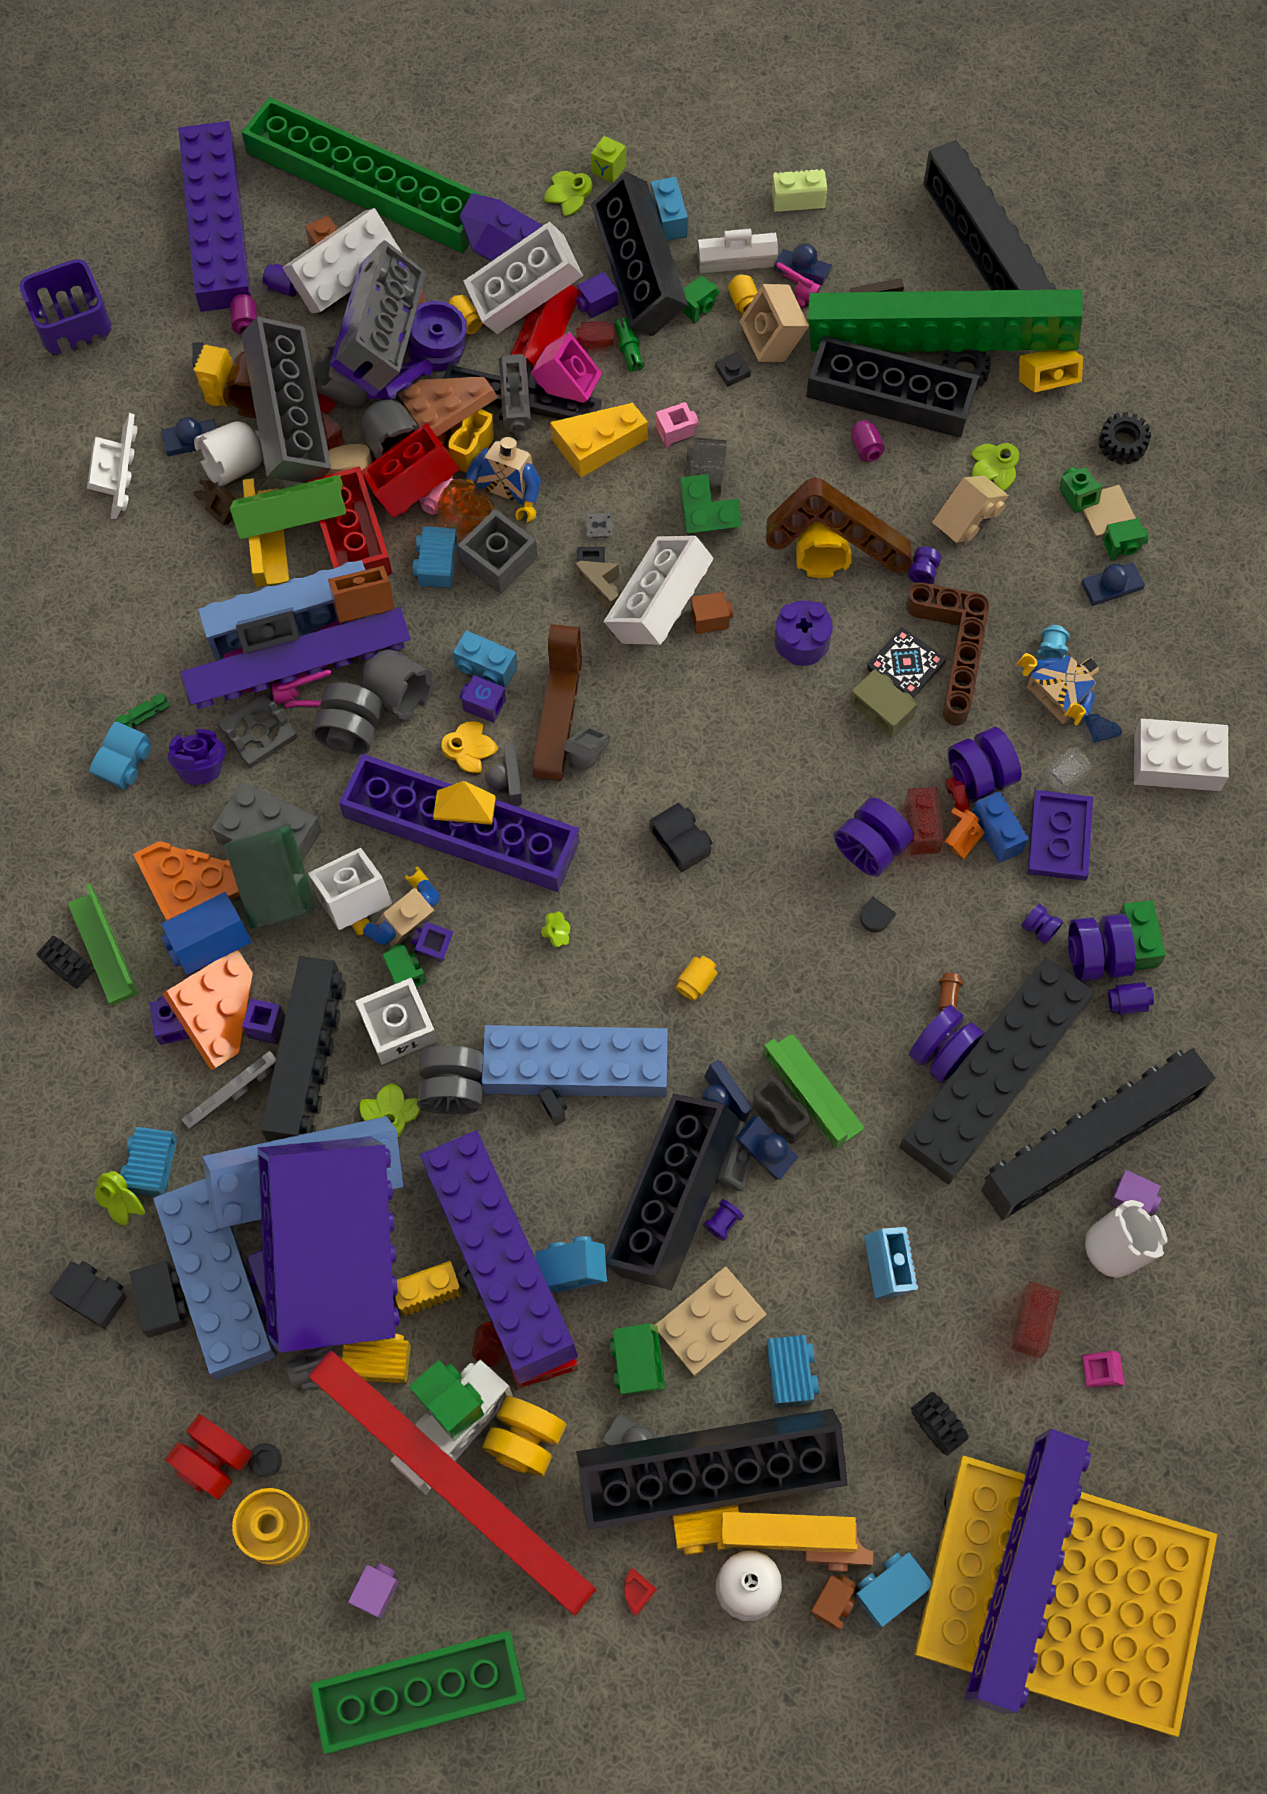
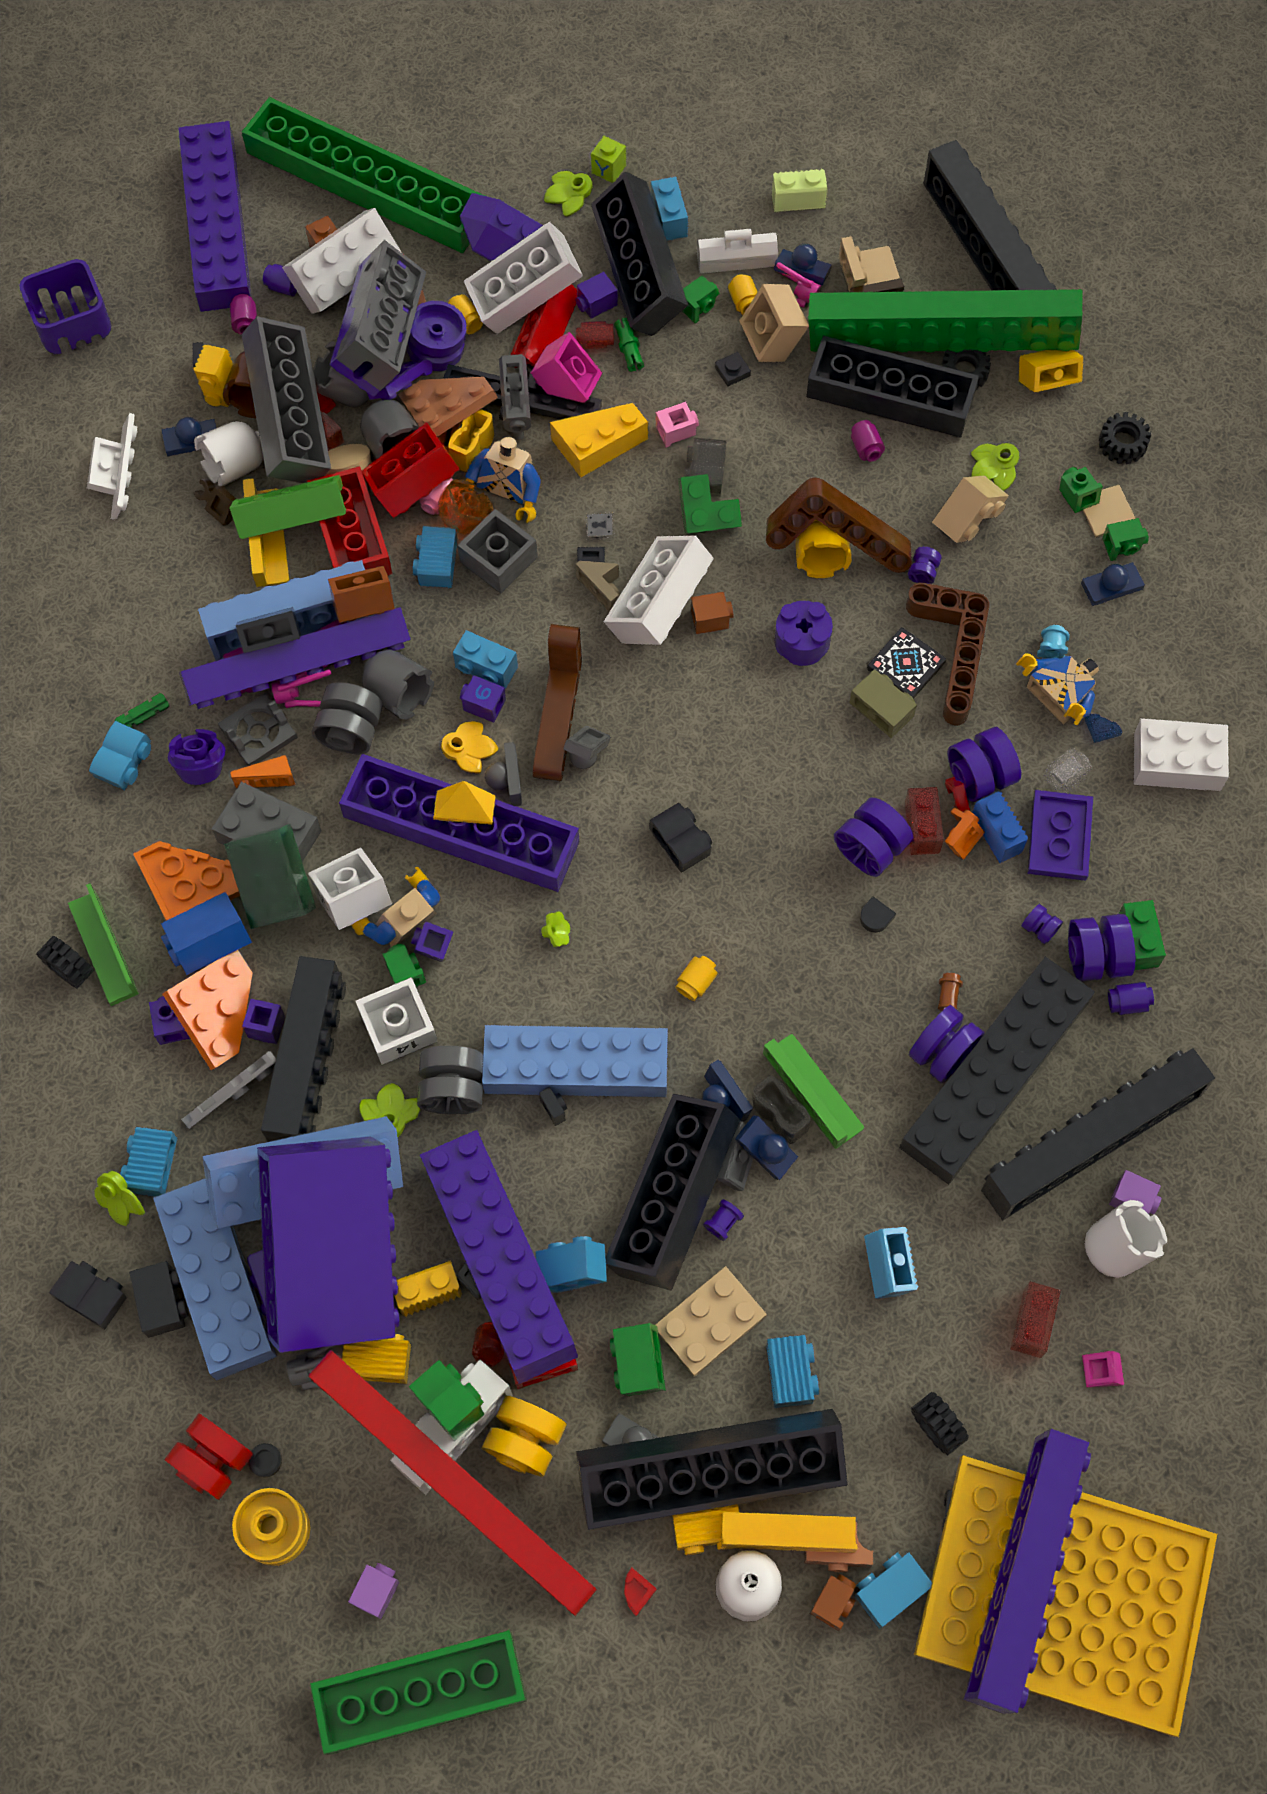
none -> orange slope [230,755,295,788]
none -> tan bracket [839,236,900,292]

